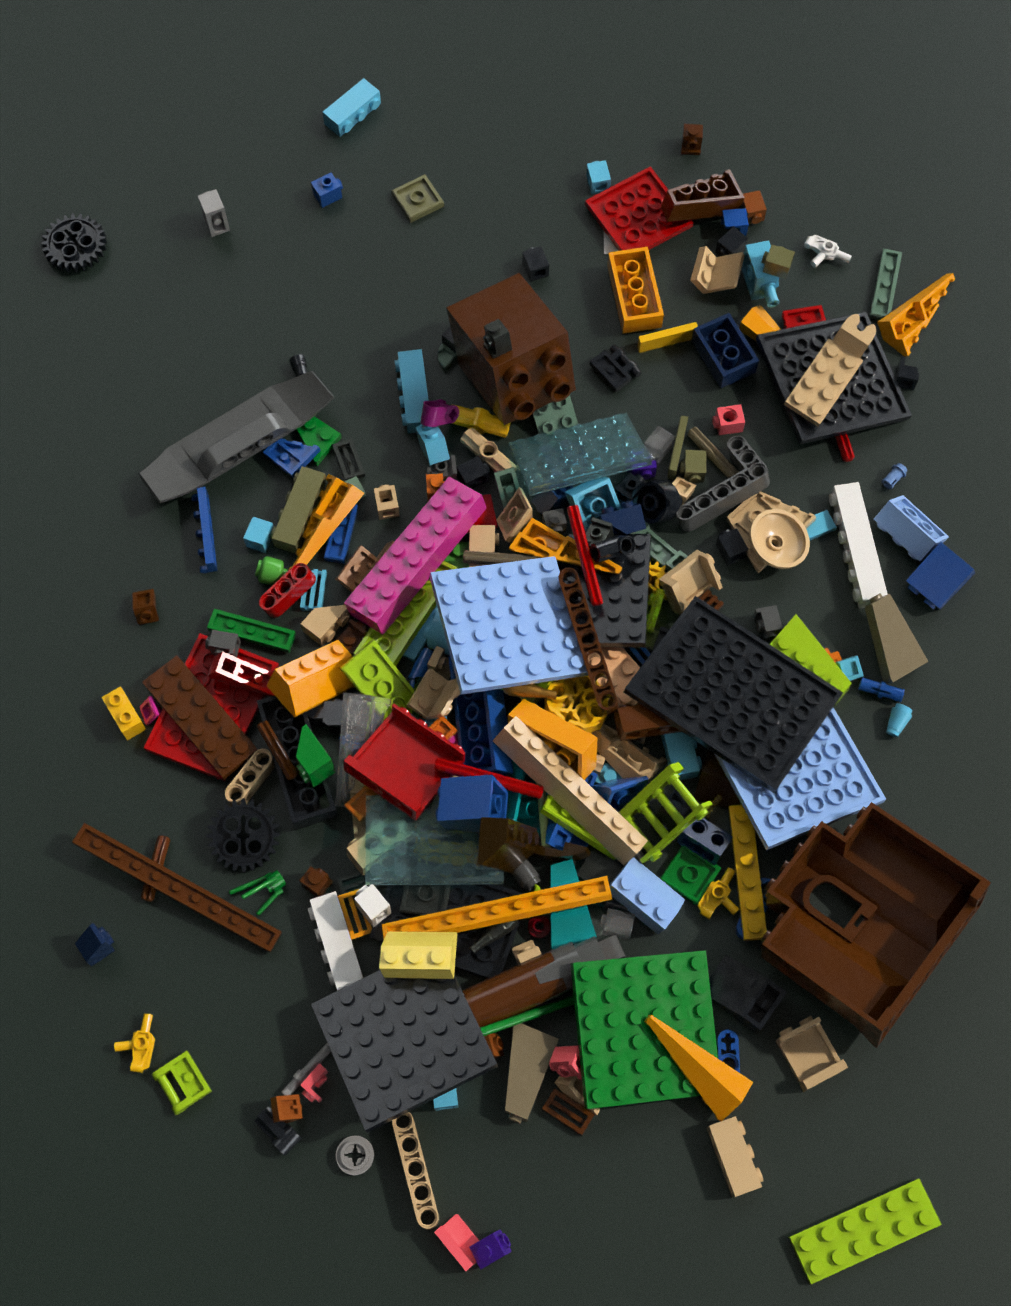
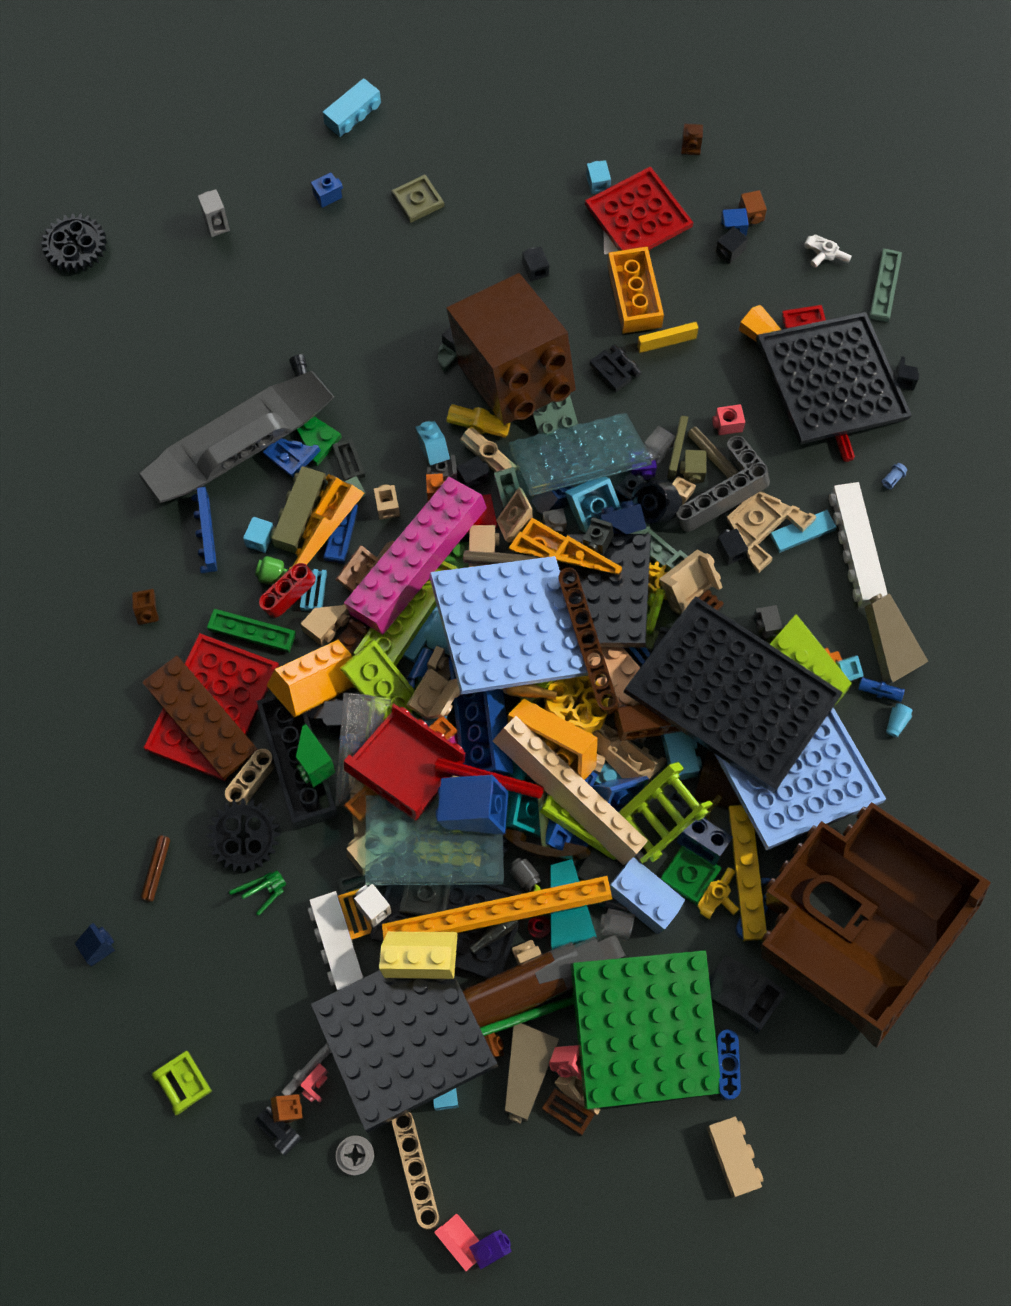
reddish brown plate [72,823,282,953] -> none
yellow brick [101,686,147,741] -> none
yellow piece [114,1013,155,1073] -> none
dark pink slope [139,696,162,726] -> none
dark grey brick [205,630,241,657] -> none
red slope [207,652,274,697] -> none
reddish brown axle [257,721,298,780] -> none
reddish brown brick [299,866,334,897] -> none
medium azure brick [394,349,429,433] -> none
magenta piece [420,399,459,427] -> none
dark brown slope [477,817,539,873] -> none
pearl dark grey brick [483,319,512,359] -> none
red axle [567,505,603,606] -> none
black piece [590,535,636,562] -> none
light orange wedge [644,1015,753,1121] -> none
reddish brown wedge [661,169,745,222] -> none
tan bracket [690,246,745,294] -> none
dark blue brick [691,313,759,389] -> none
medium azure brick [741,240,780,308] -> none
tan dish [749,509,810,569] -> none
olive brick [761,245,795,279] -> none
tan panel [776,1016,848,1092] -> none
tan hinge [784,314,876,427] -> none
lime plate [788,1179,942,1284] -> none
light blue slope [874,495,949,561] -> none
light orange wedge [877,273,955,356] -> none
blue slope [906,542,975,609] -> none

